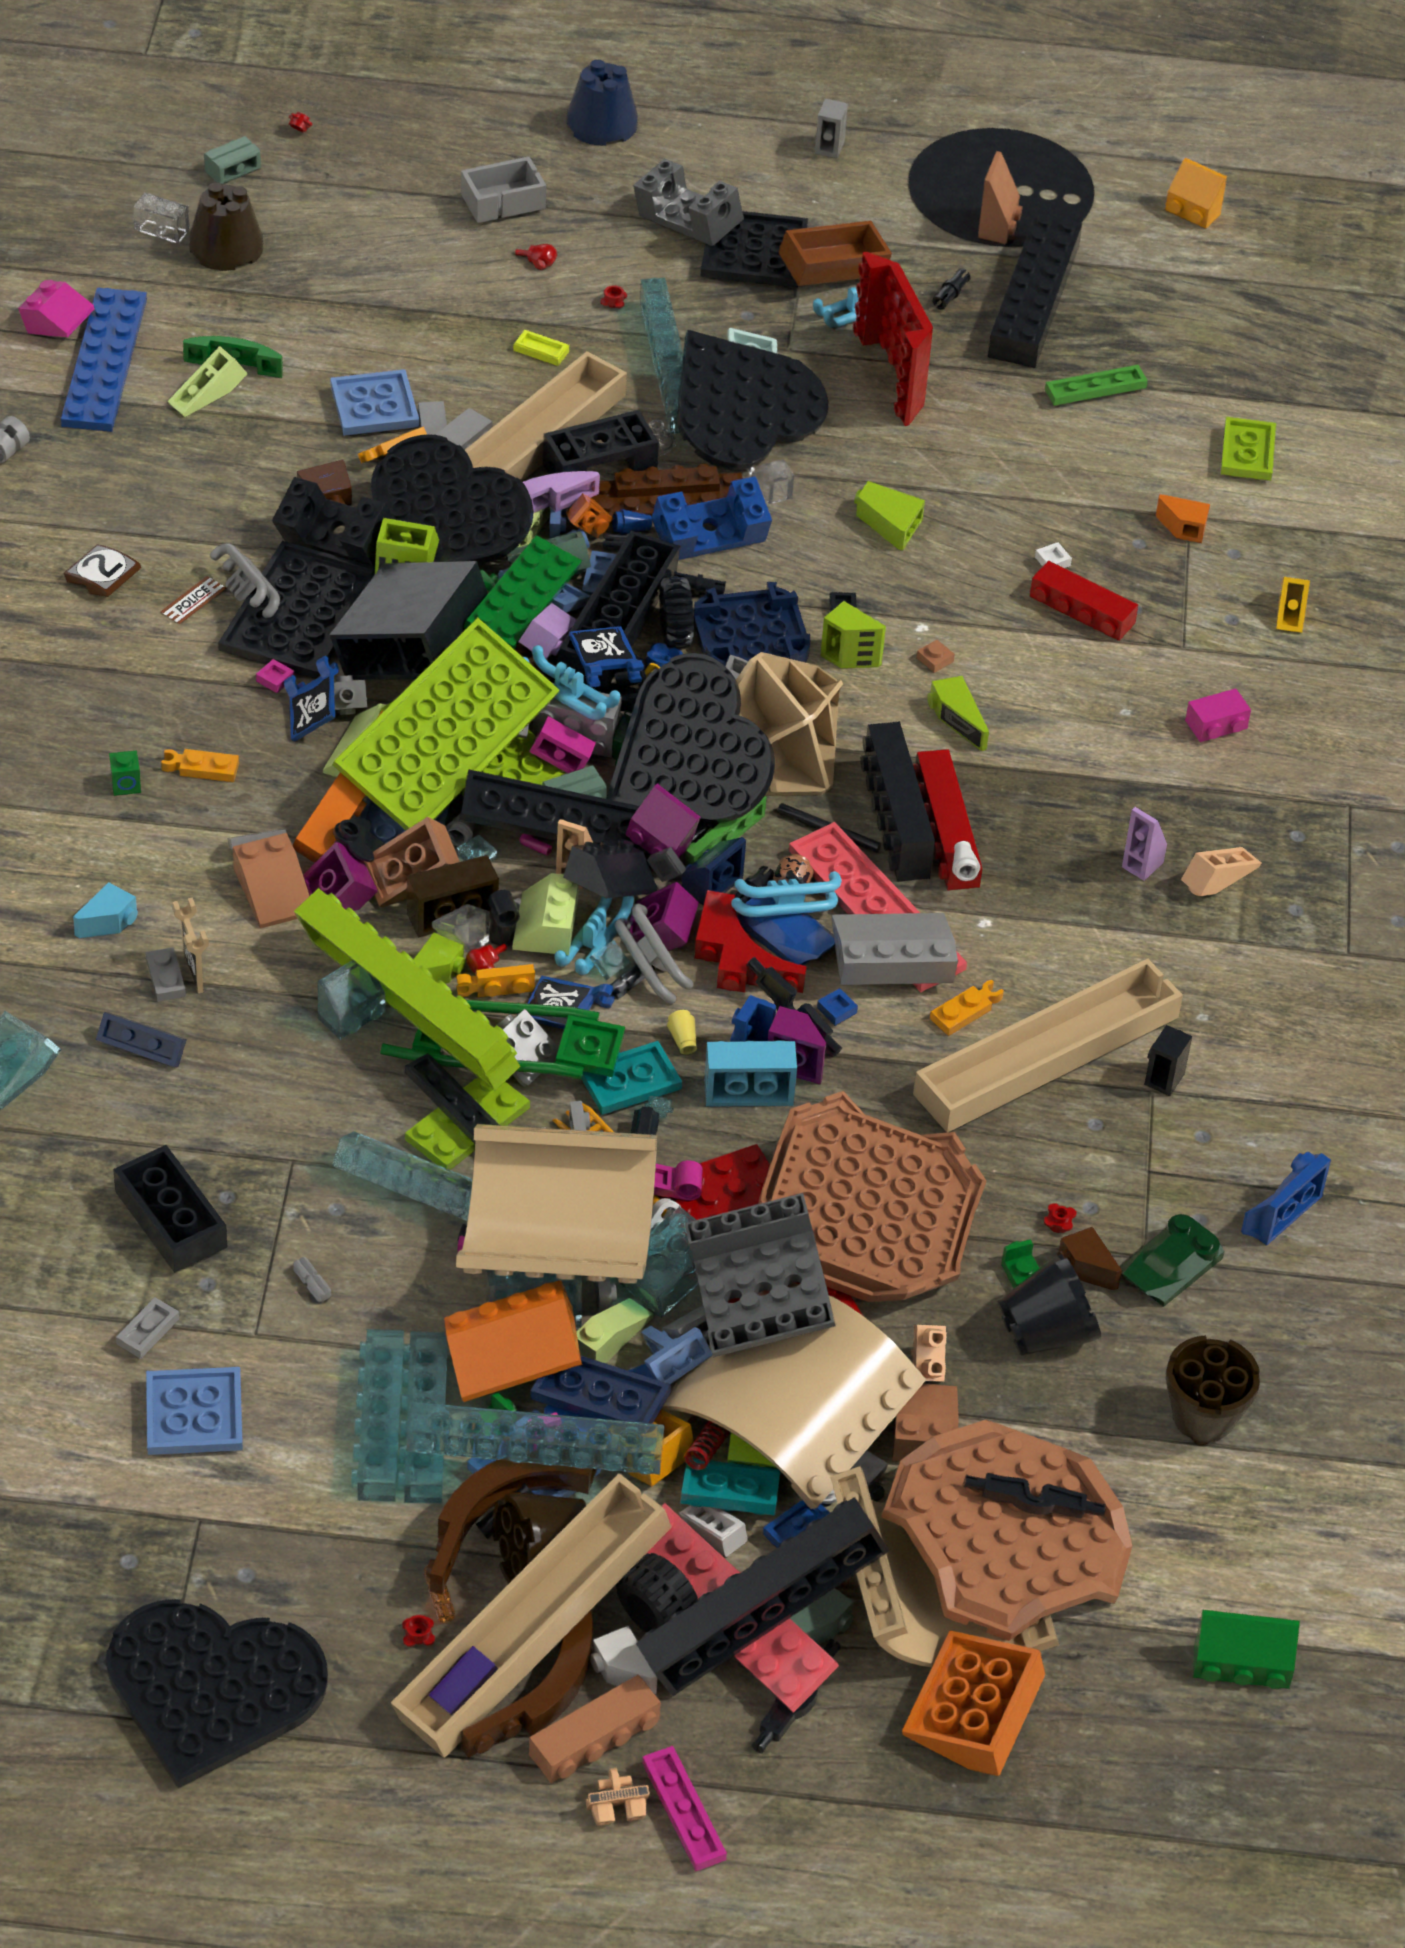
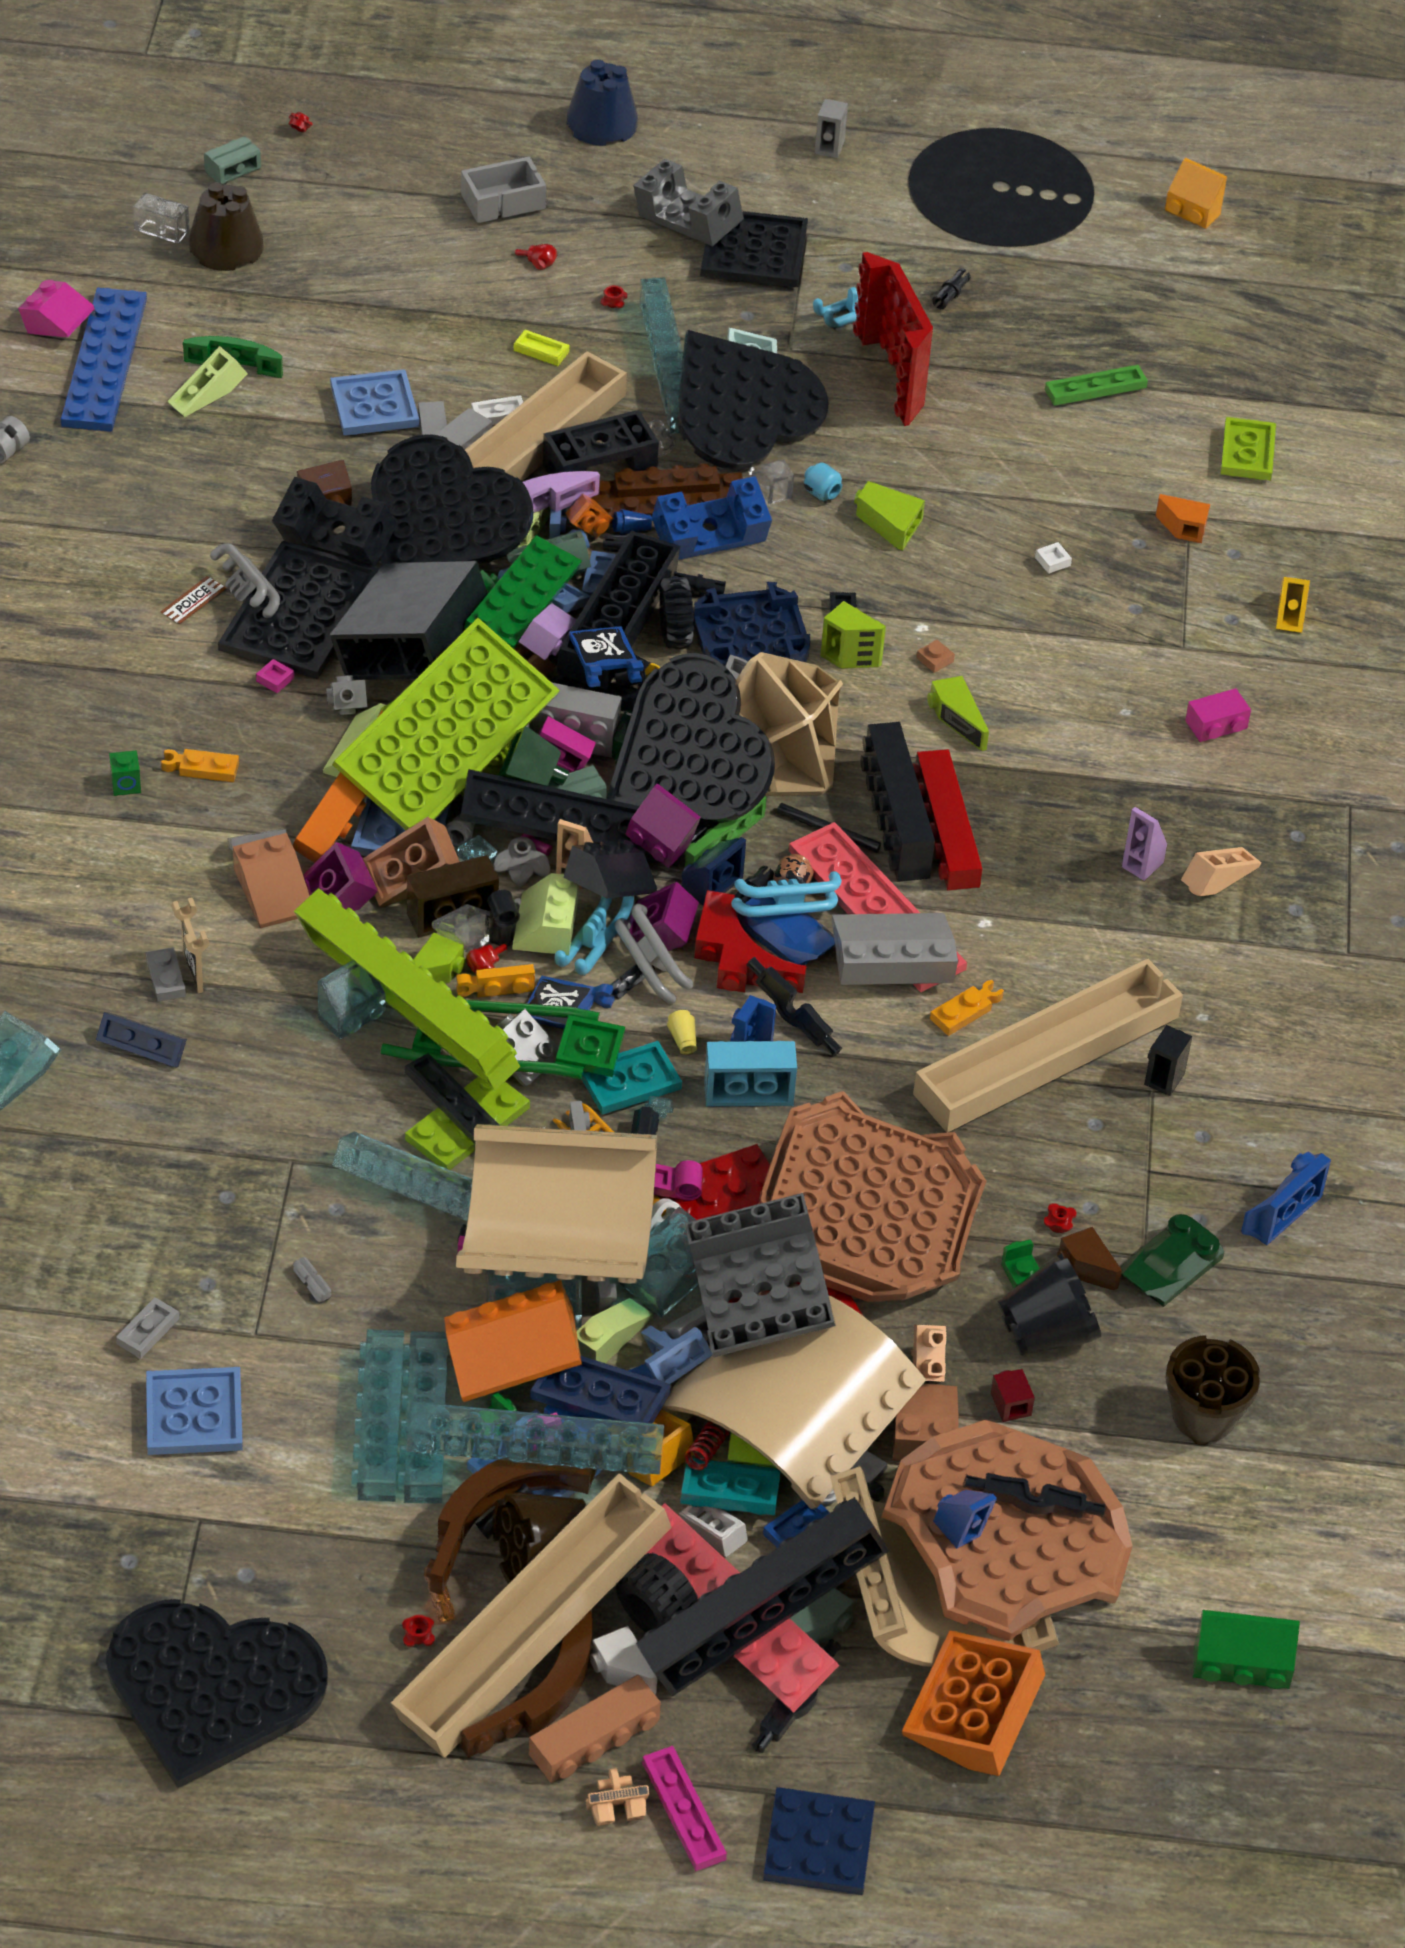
slope [63,544,142,597] -> none
medium azure slope [73,882,138,938] -> none
black brick [113,1145,228,1273] -> none
flag [284,656,339,742] -> none
black plate [333,817,385,862] -> none
light orange plate [357,426,427,463] -> none
lime slope [375,518,439,574] -> none
dark purple tile [429,1646,499,1716] -> none
medium azure piece [523,645,620,720] -> none
clear light blue plate [589,940,630,980] -> none
blue piece [645,643,683,668] -> none
dark grey tile [647,847,686,882] -> none
magenta slope [768,1006,826,1084] -> none
dark orange piece [778,221,892,286] -> none
blue plate [817,988,858,1026] -> none
white cone [952,841,980,881] -> none
nougat slope [978,151,1022,244] -> none
black brick [987,213,1083,368] -> none
red brick [1029,560,1139,641] -> none
none -> white plate [471,395,523,425]
none -> light grey plate [494,837,550,888]
none -> dark green torso [498,726,569,786]
none -> dark blue plate [763,1787,875,1895]
none -> medium azure head [804,462,842,501]
none -> blue slope [933,1490,997,1549]
none -> dark red brick [990,1369,1035,1422]

